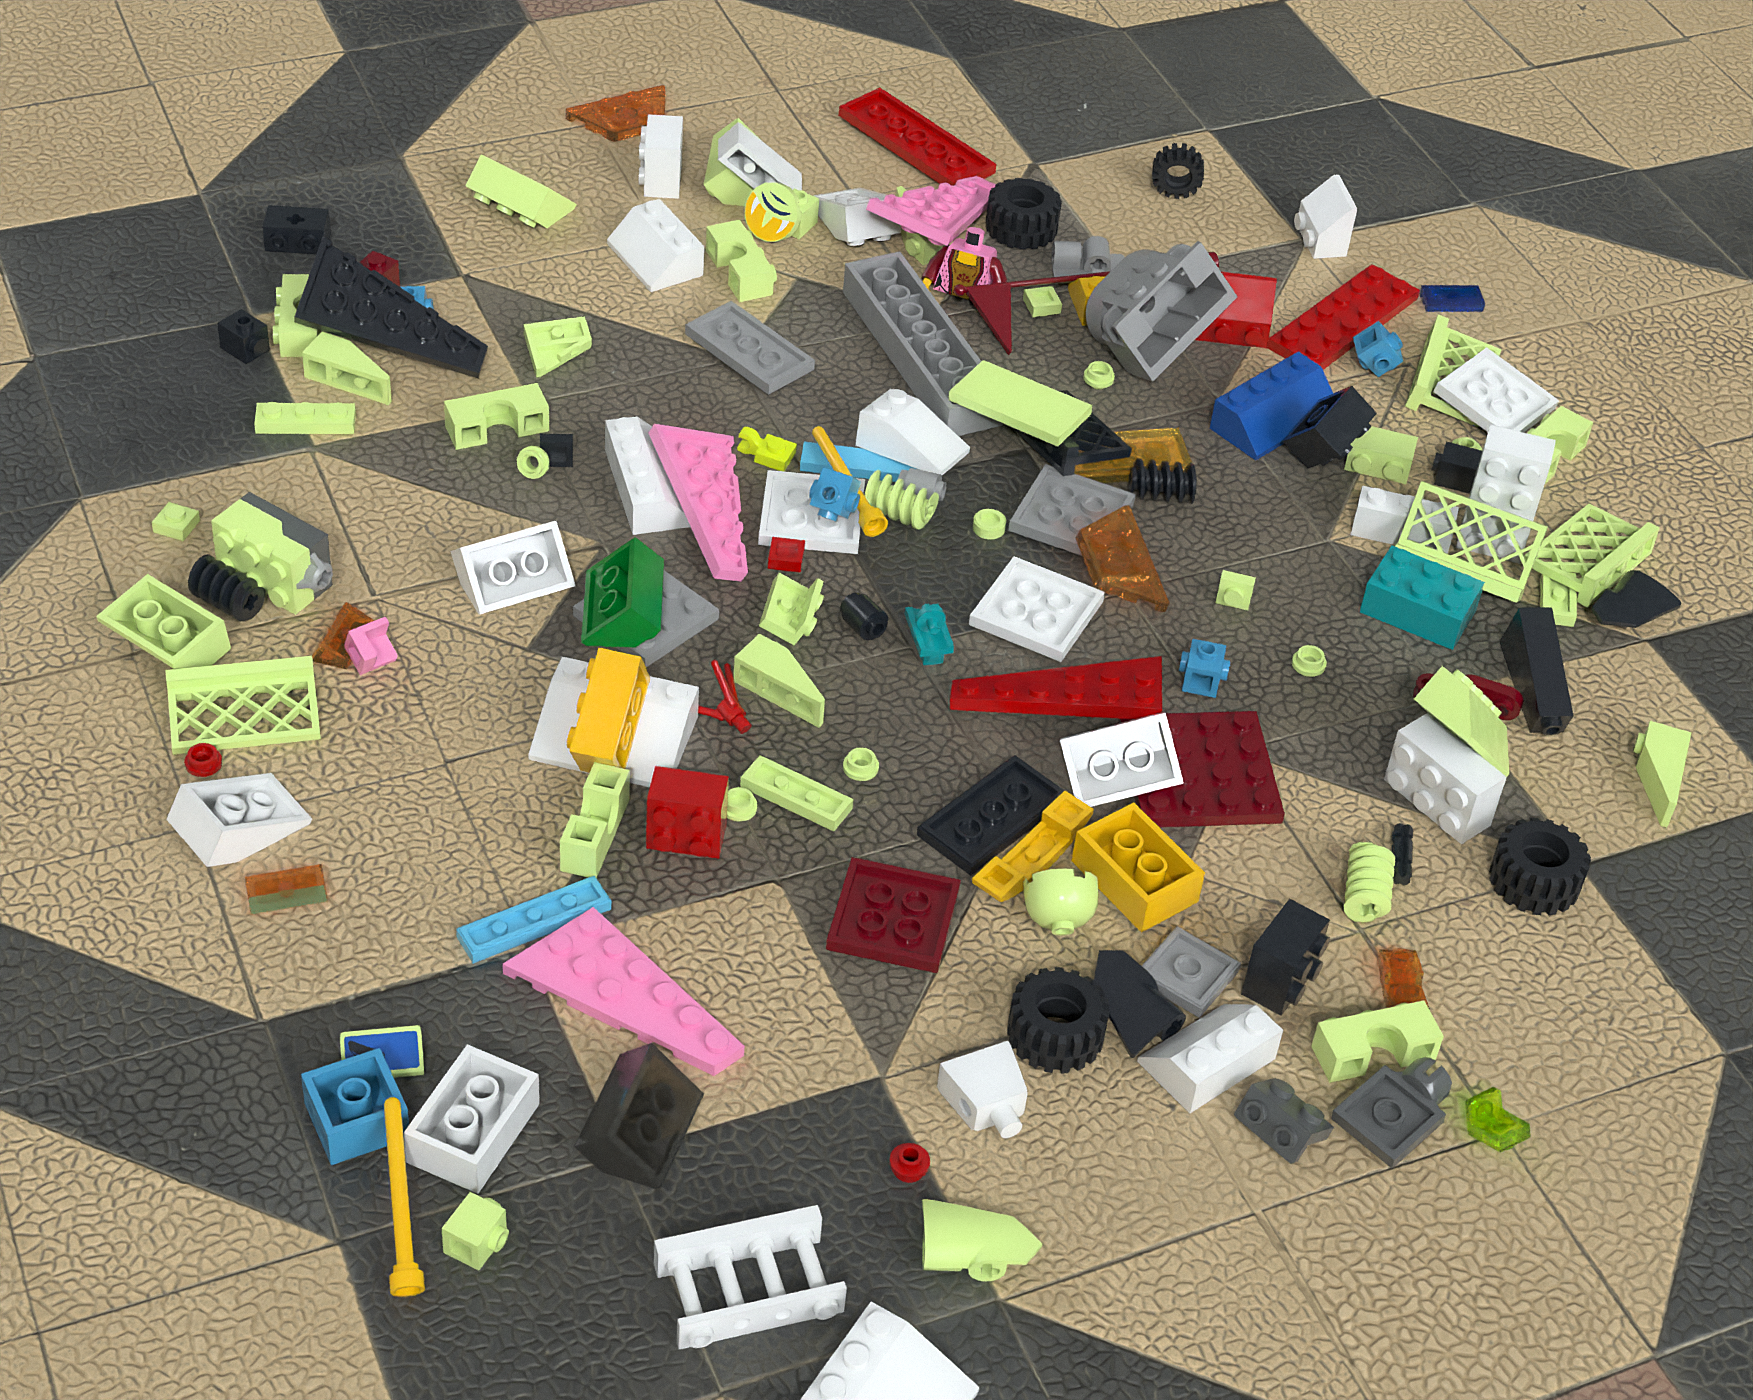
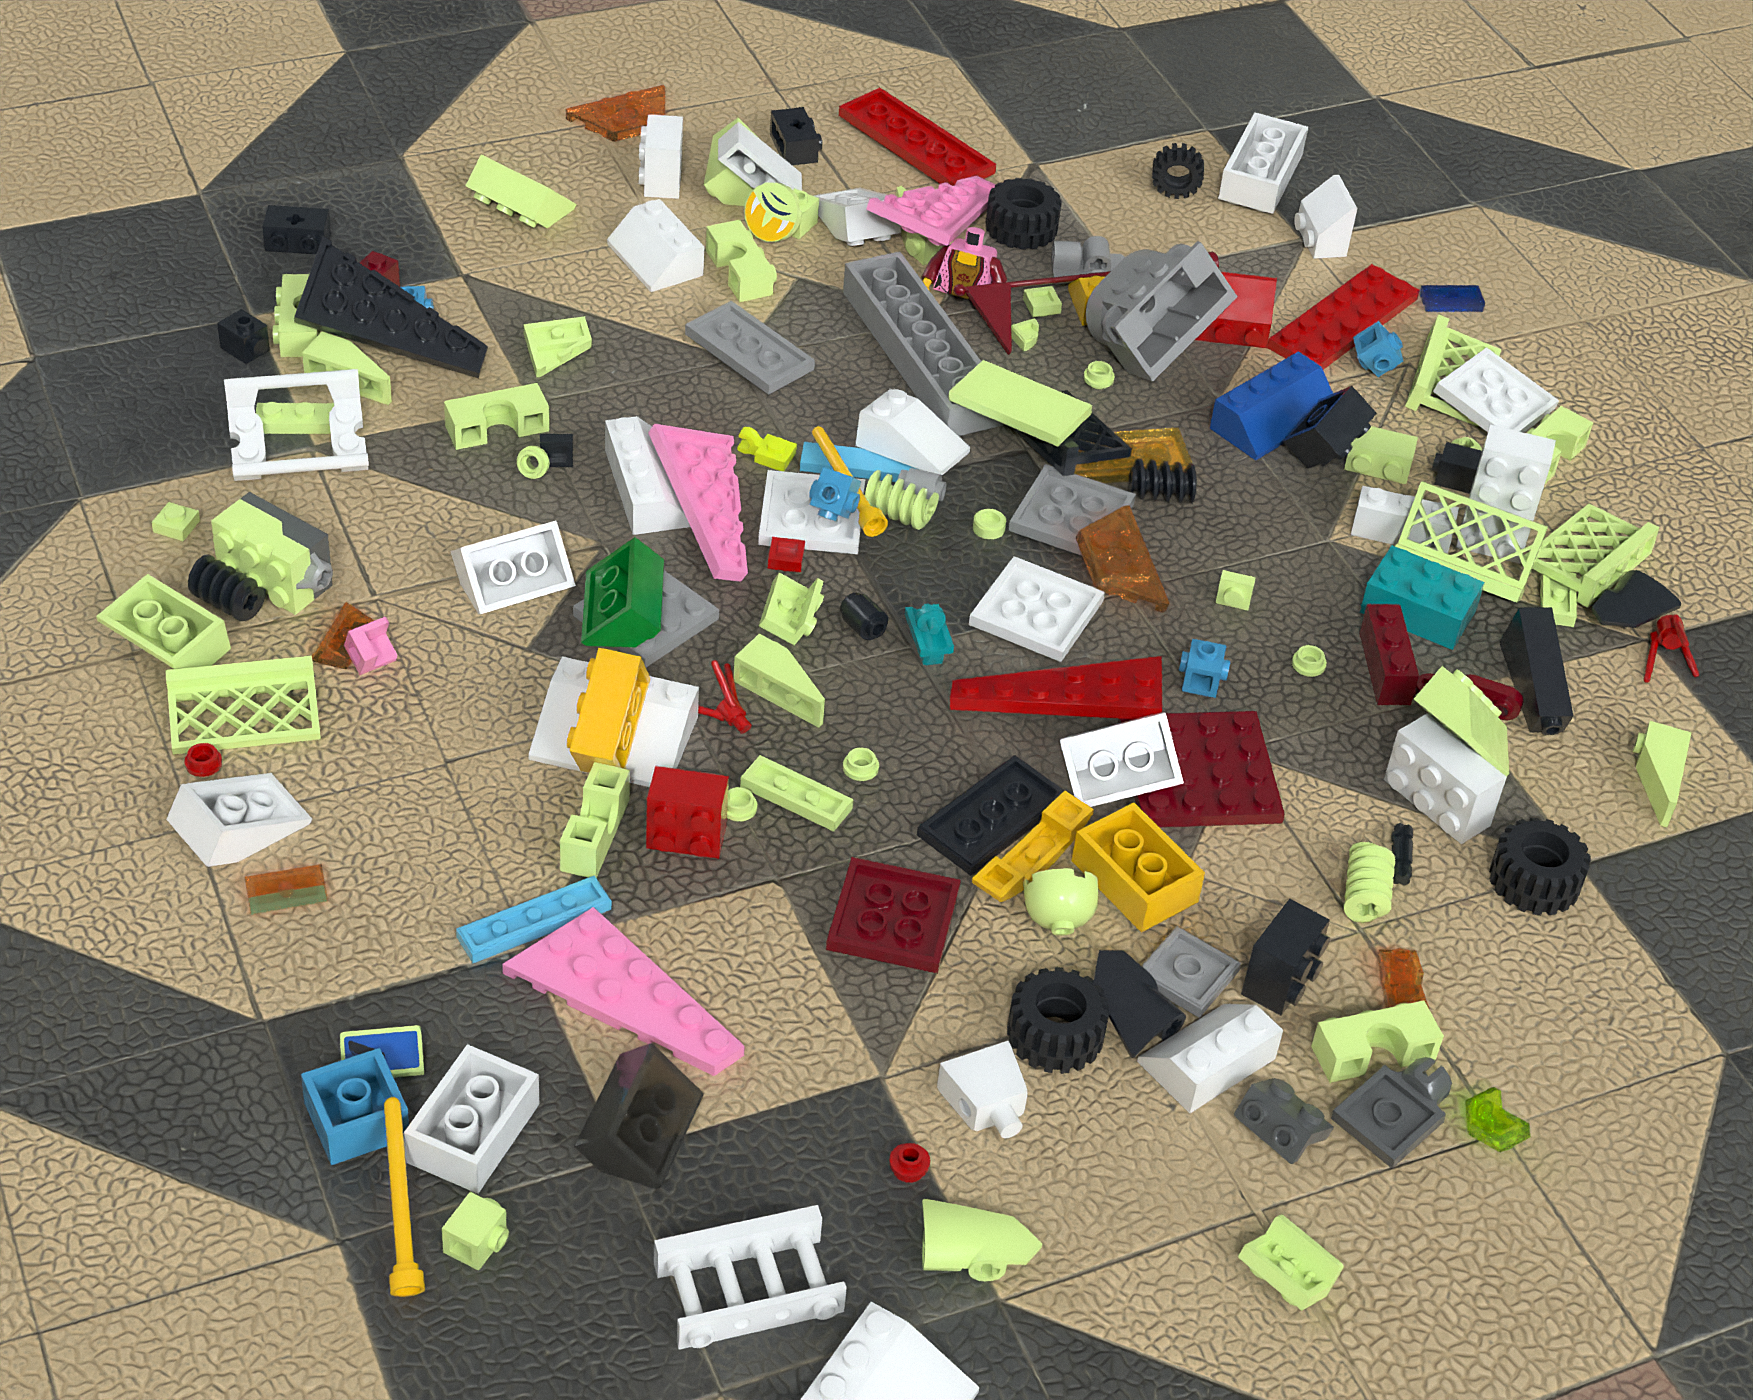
none -> white piece [224,369,369,481]
none -> black brick [770,107,822,166]
none -> yellowish green tile [1011,318,1039,351]
none -> white brick [1218,112,1308,214]
none -> yellowish green bracket [1238,1214,1344,1311]
none -> dark red brick [1359,604,1419,705]
none -> red plant [1644,614,1699,683]

